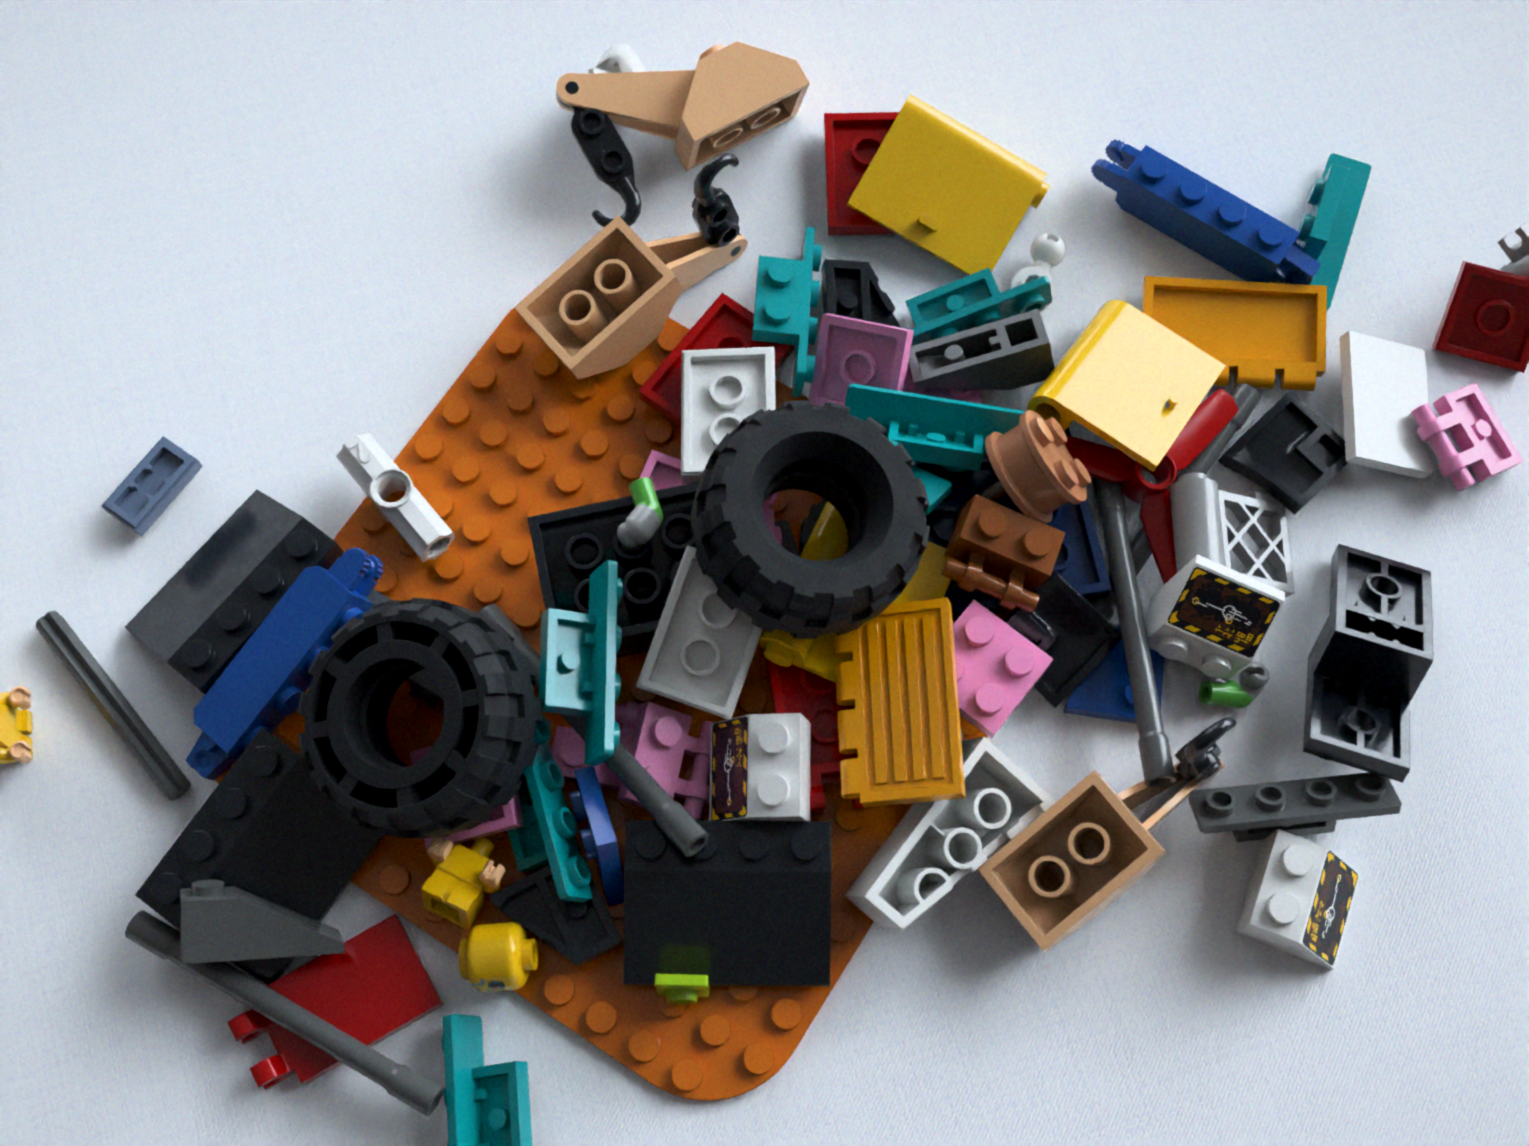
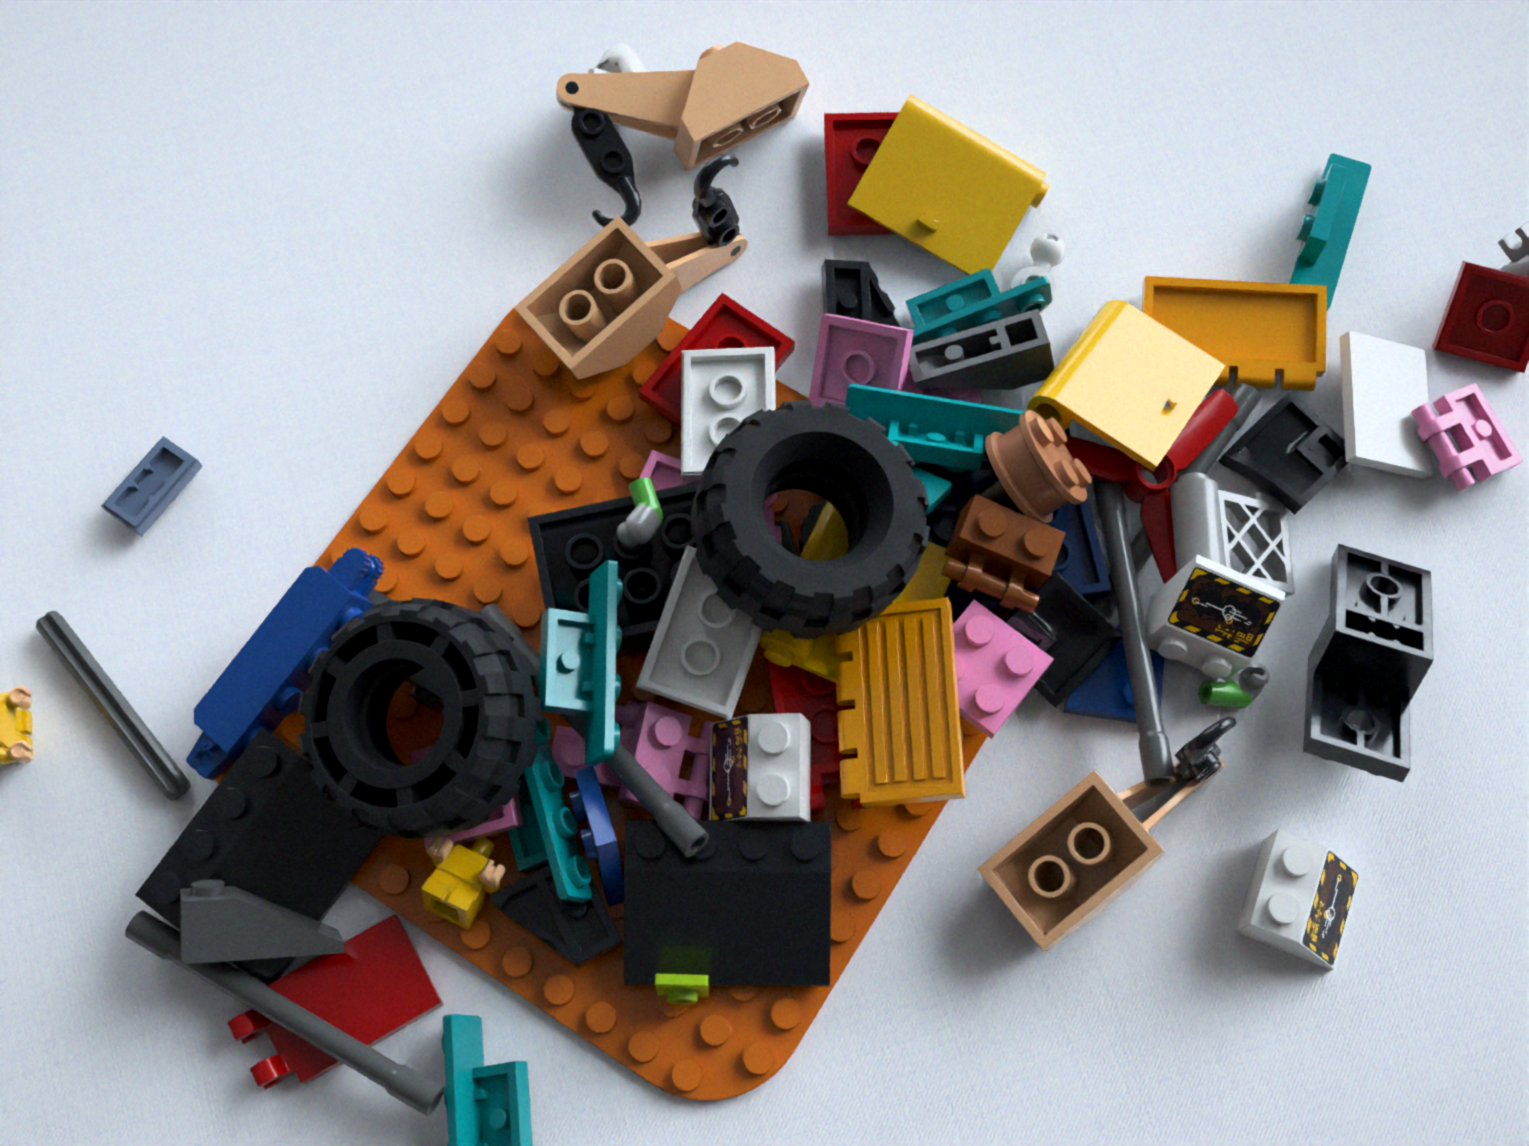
black slope [125,489,344,695] -> none
white piece [336,432,455,562] -> none
yellow head [458,922,539,992] -> none
teal bracket [752,227,822,398] -> none
white wedge [844,737,1057,930] -> none
blue hinge [1091,139,1321,285] -> none
dark grey bracket [1189,772,1402,842] -> none

